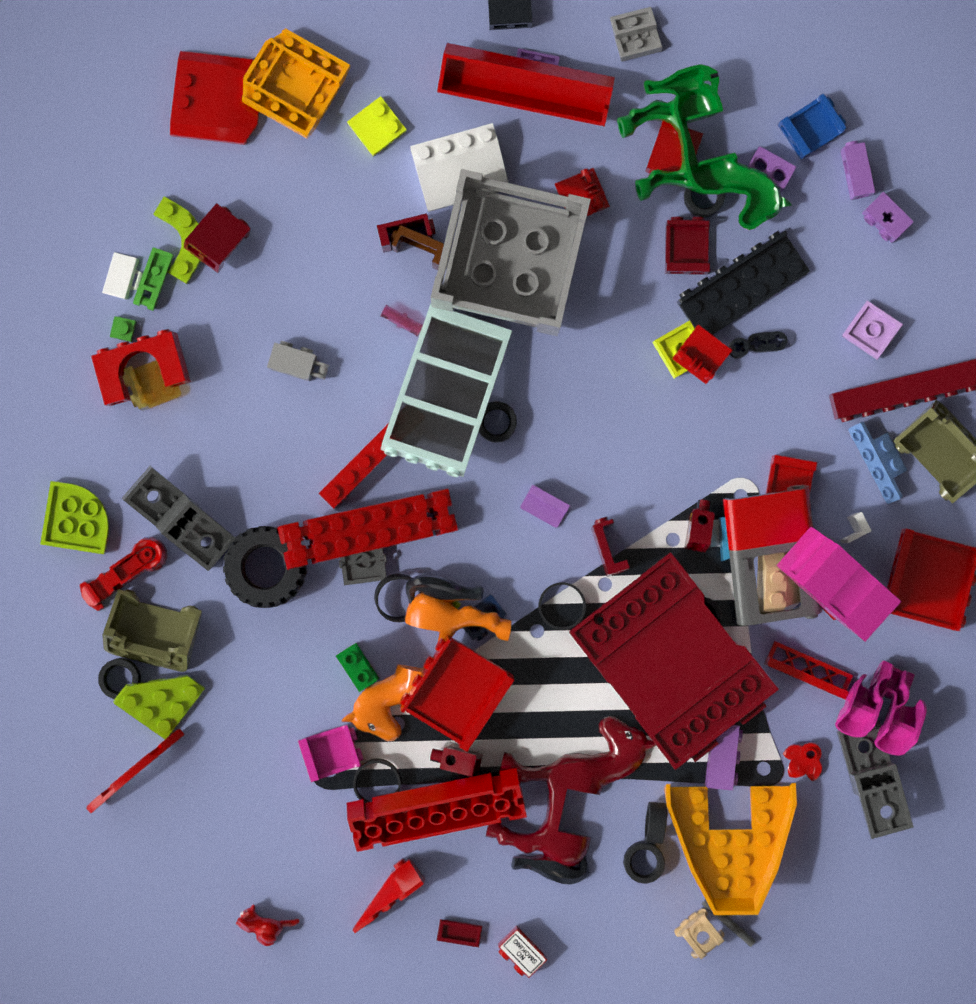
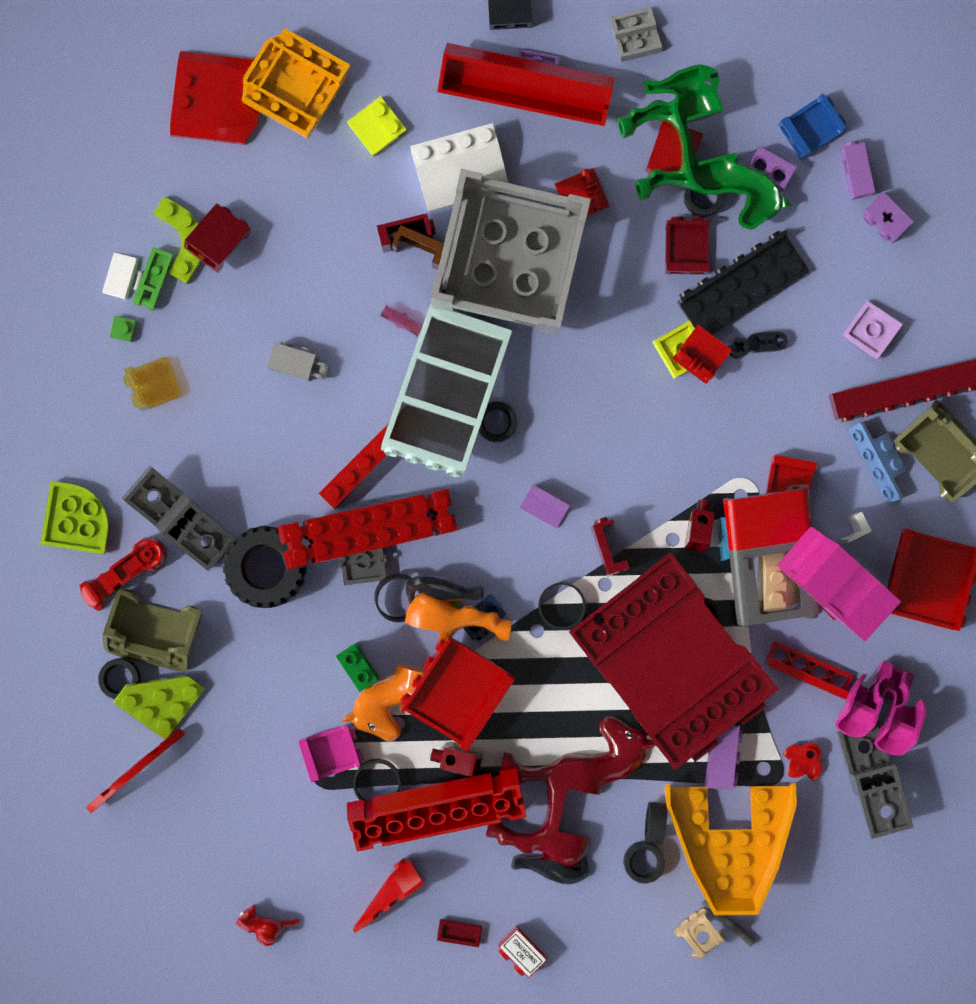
red arch [91,329,191,406] -> none

